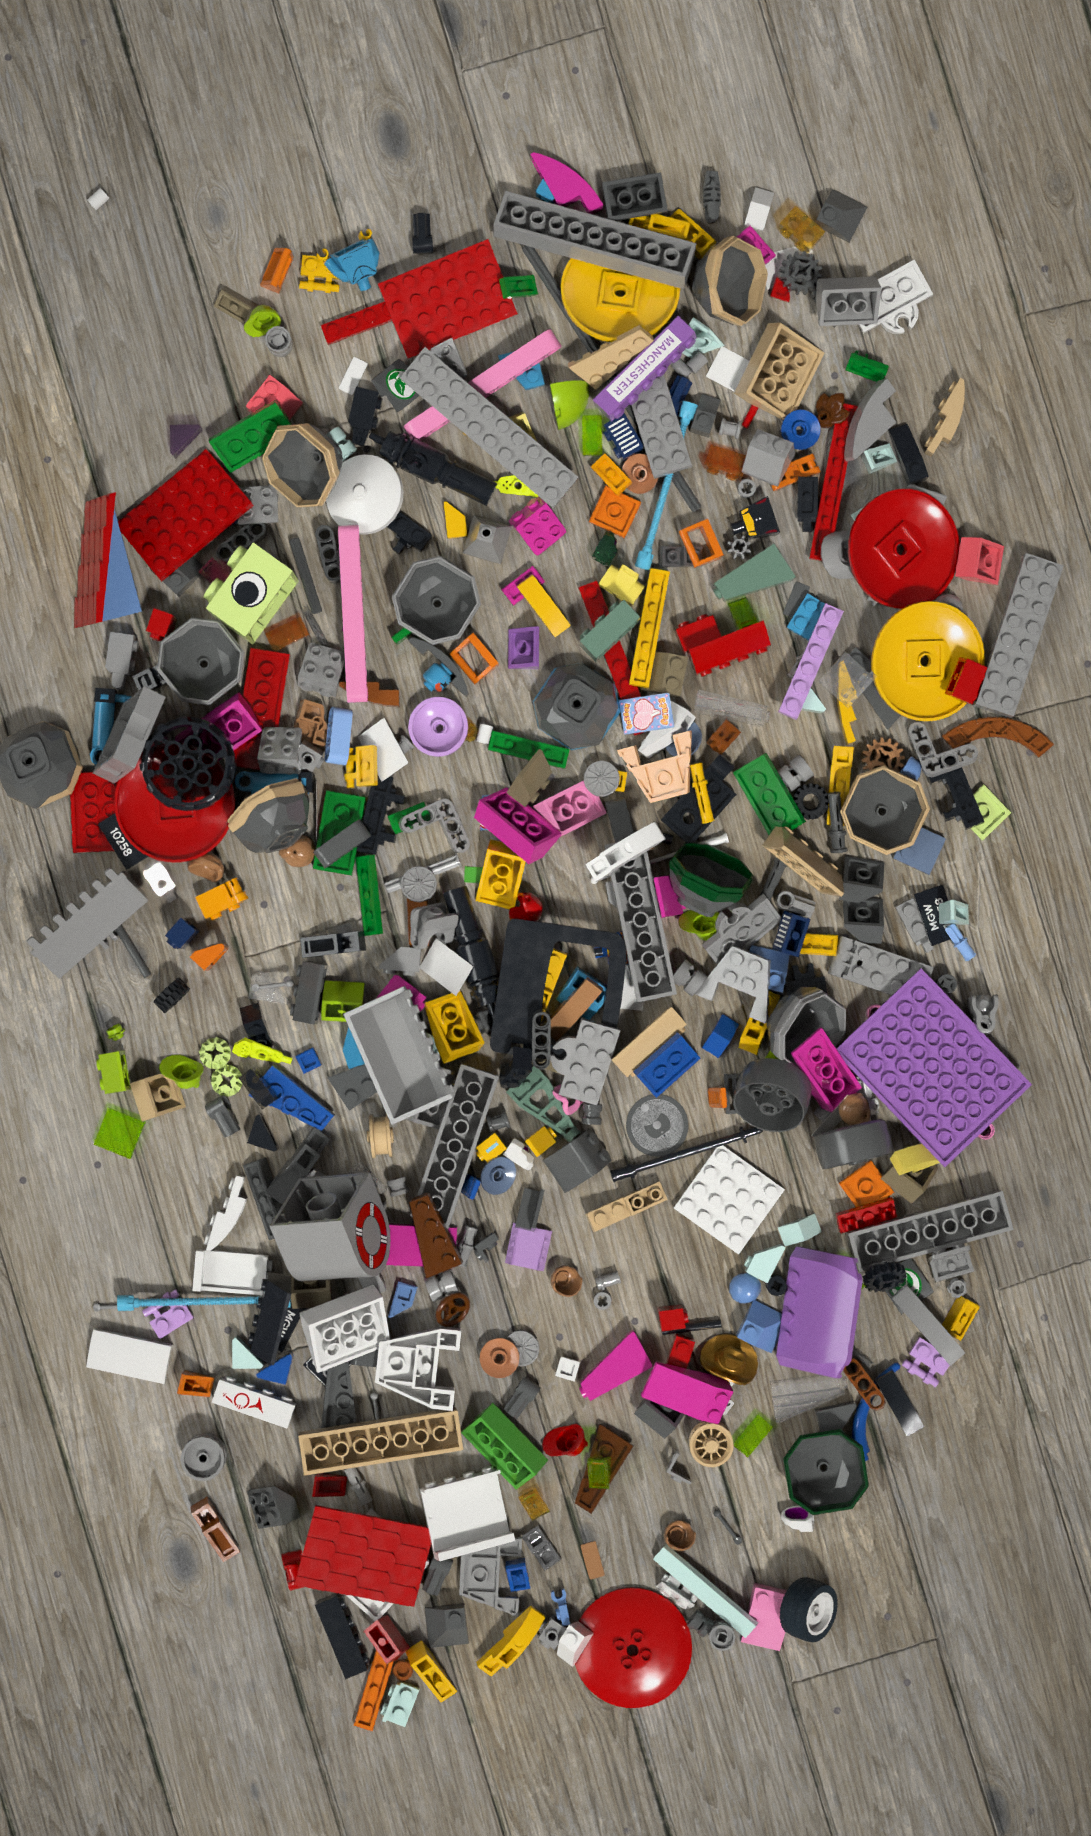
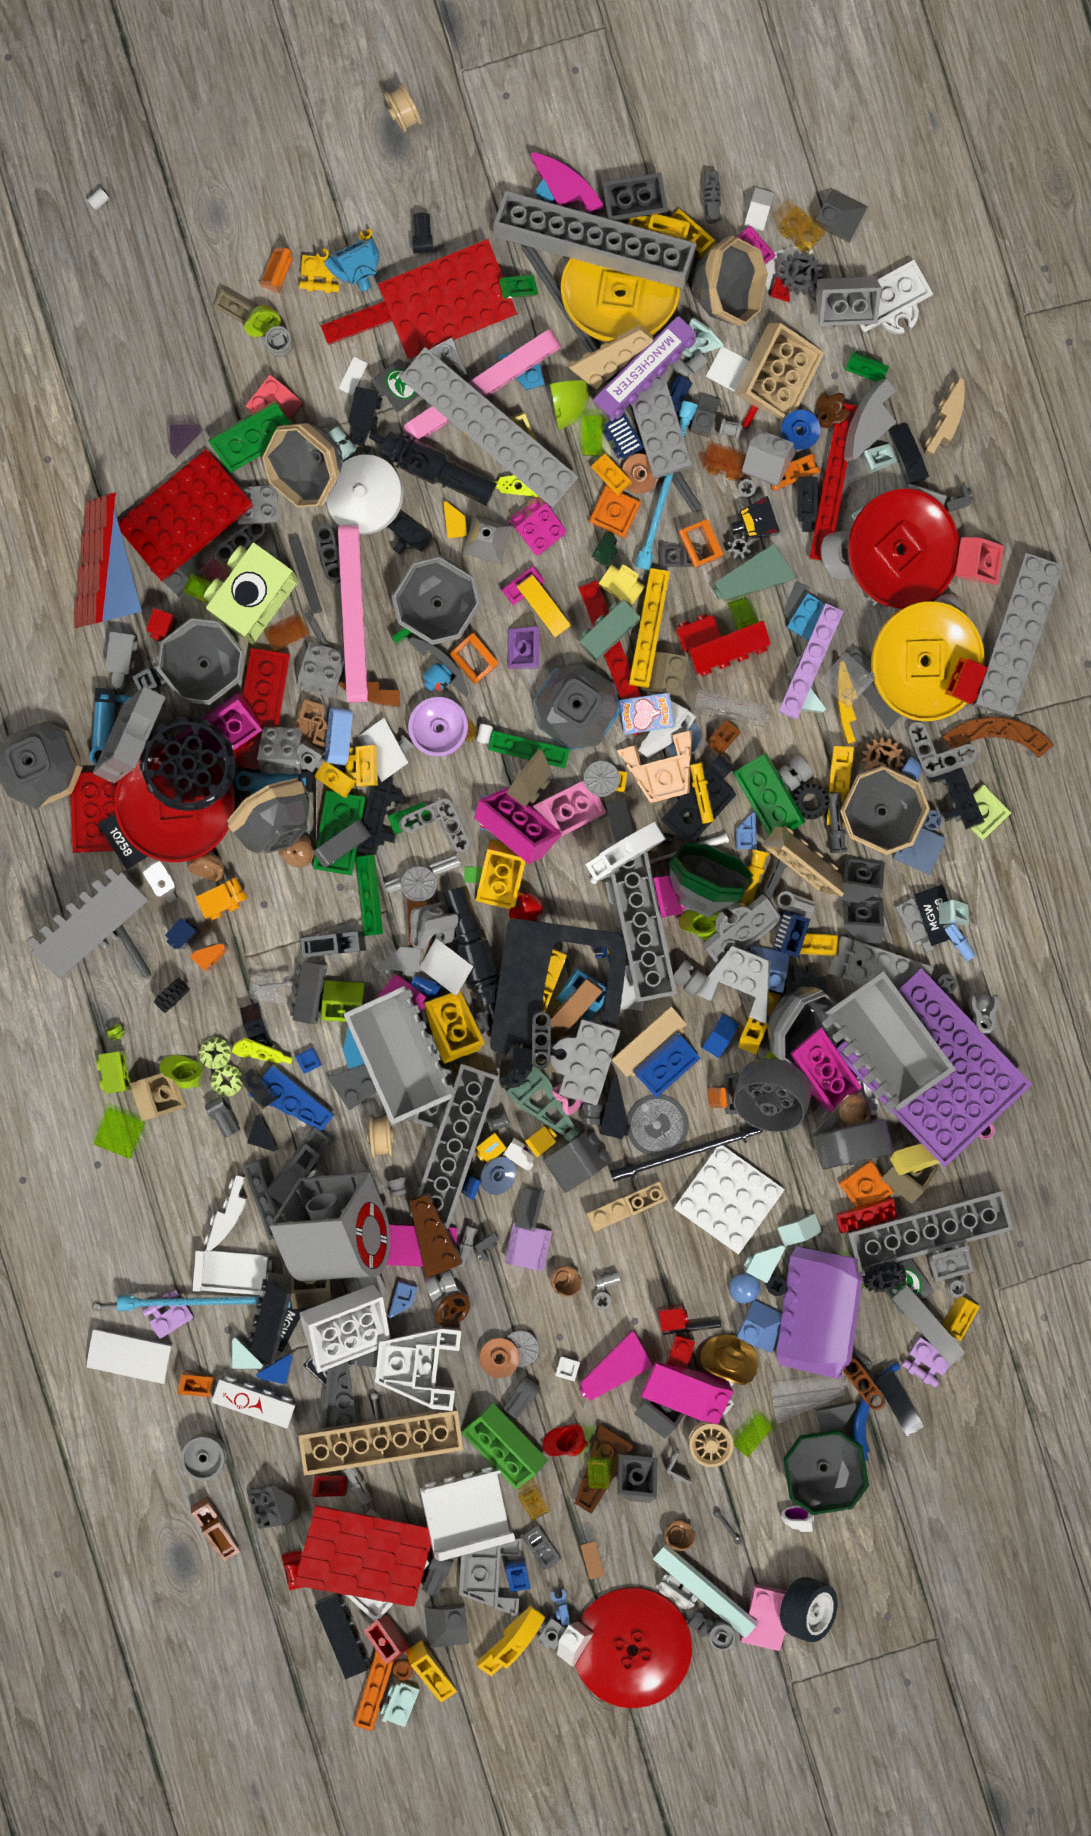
none -> clear neon green slope [183,574,211,603]
none -> yellow plate [314,760,356,798]
none -> tan wheel [384,84,422,133]
none -> blue cone [411,975,442,999]
none -> black slope [599,1075,630,1140]
none -> dark grey slope [617,1454,657,1503]
none -> medium blue tile [736,812,757,849]
none -> yellow pin [741,849,769,906]
none -> light grey piece [822,971,956,1112]
none -> sand blue wheel [922,810,943,831]
none -> dark grey bracket [944,484,973,512]

